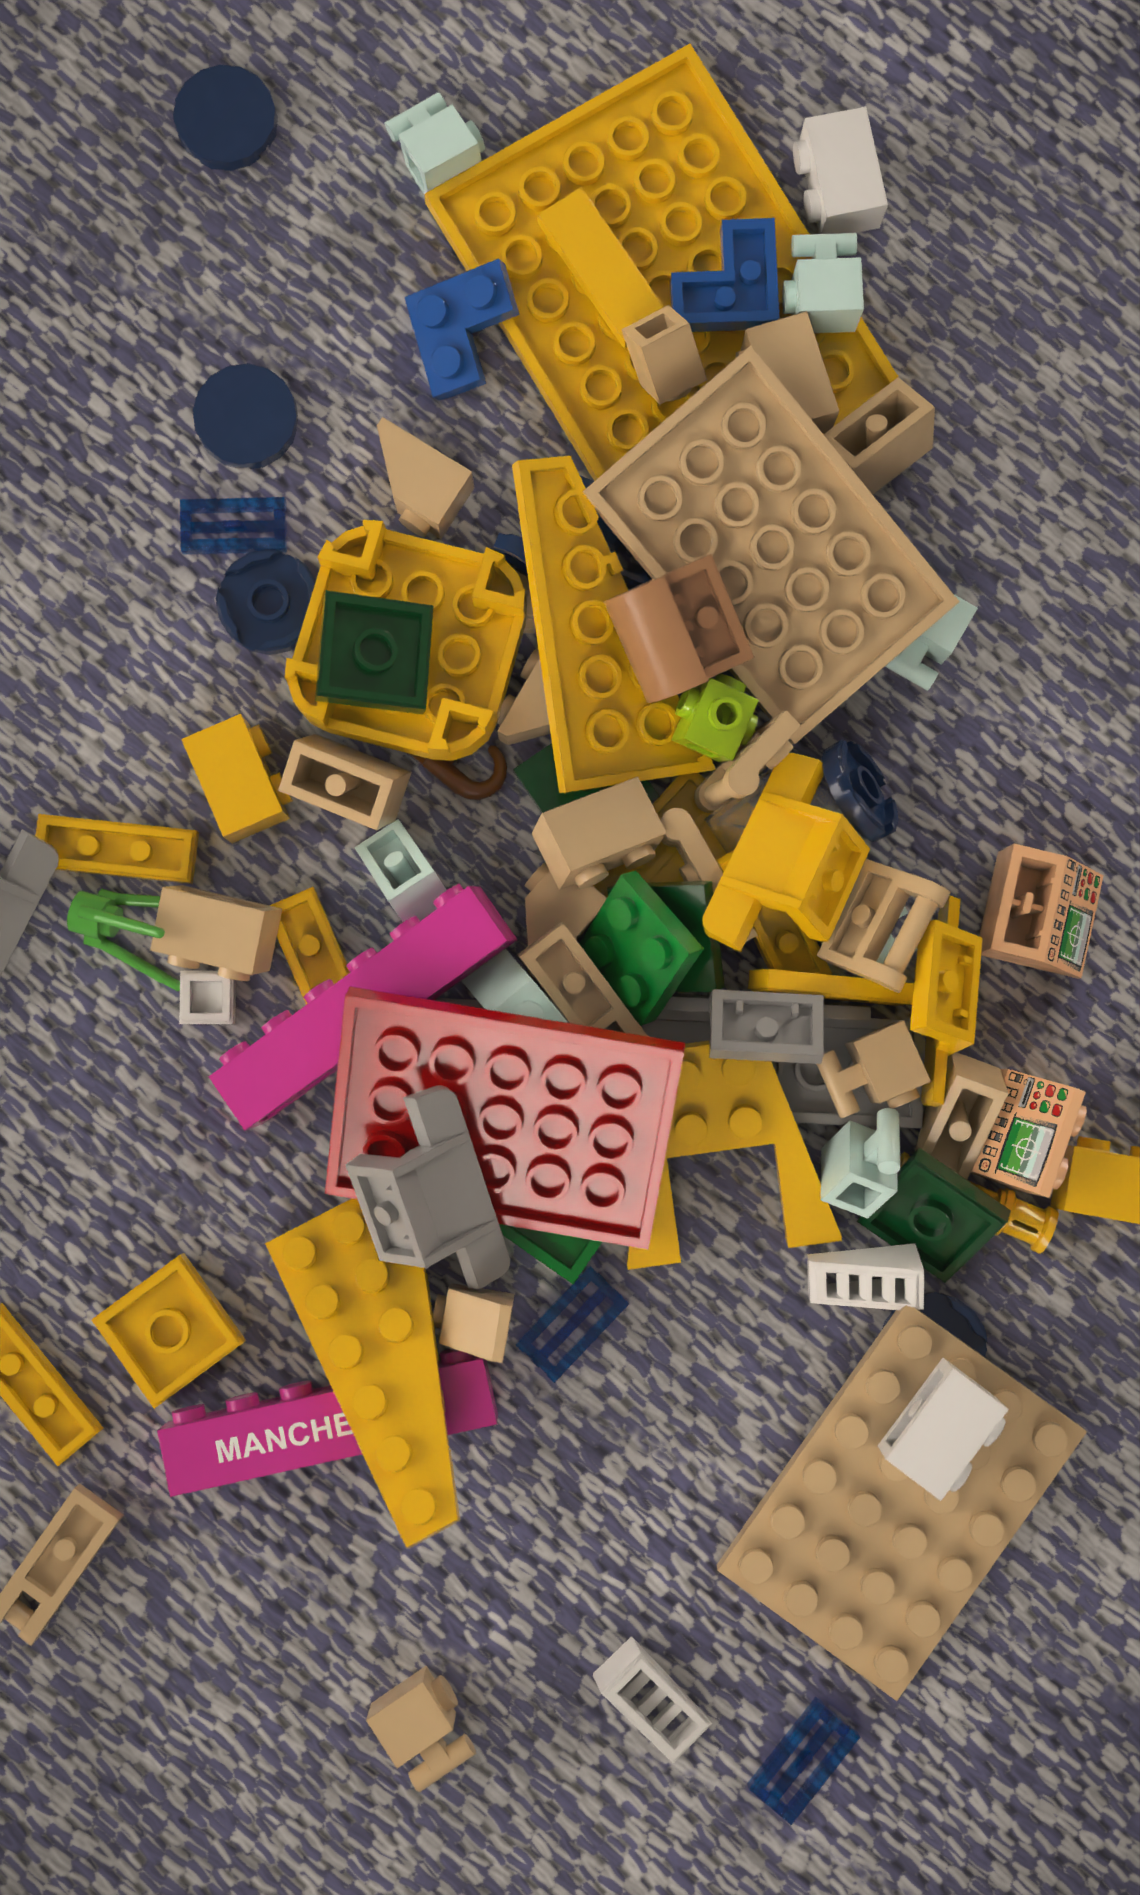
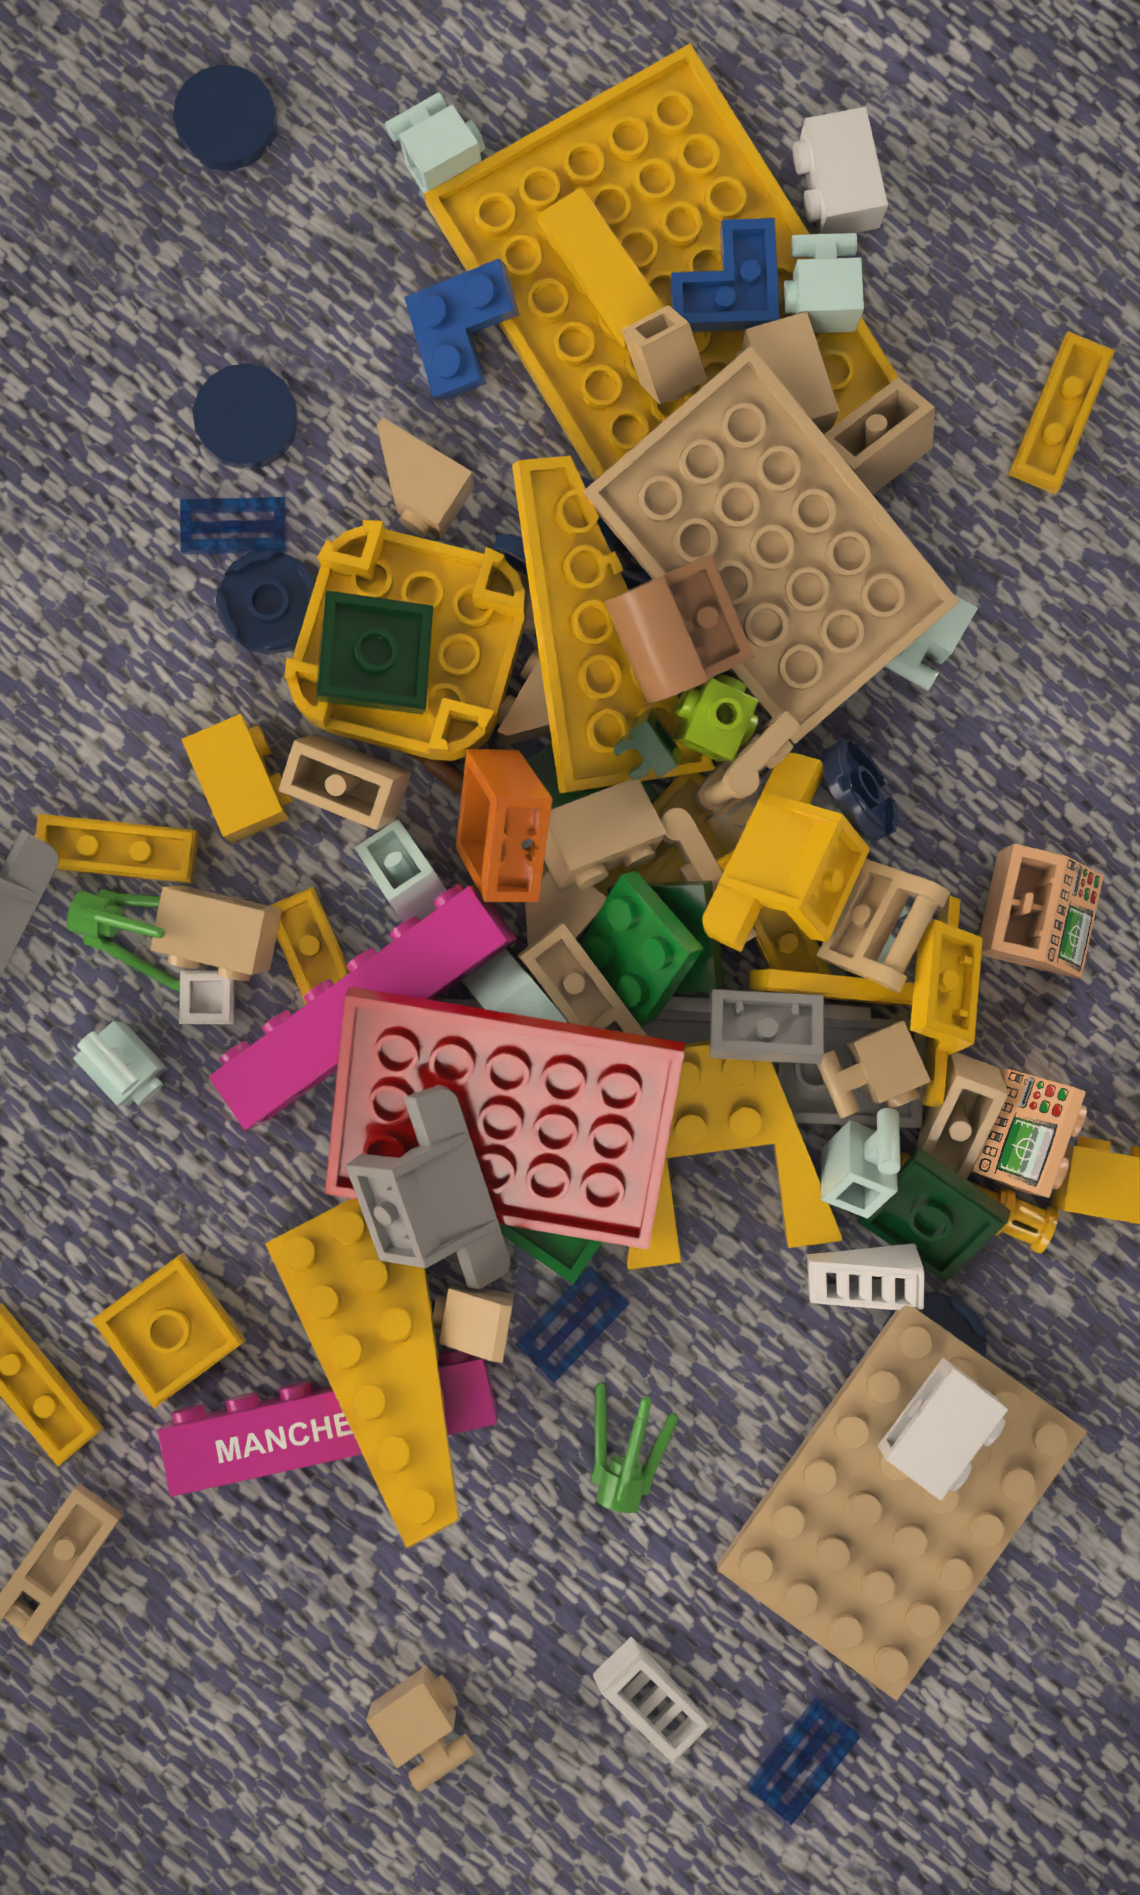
none -> light aqua brick [73,1021,168,1106]
none -> orange window [456,749,553,902]
none -> bright green plant [591,1383,679,1513]
none -> dark green tile [613,708,682,779]
none -> yellow tile [1008,331,1116,494]

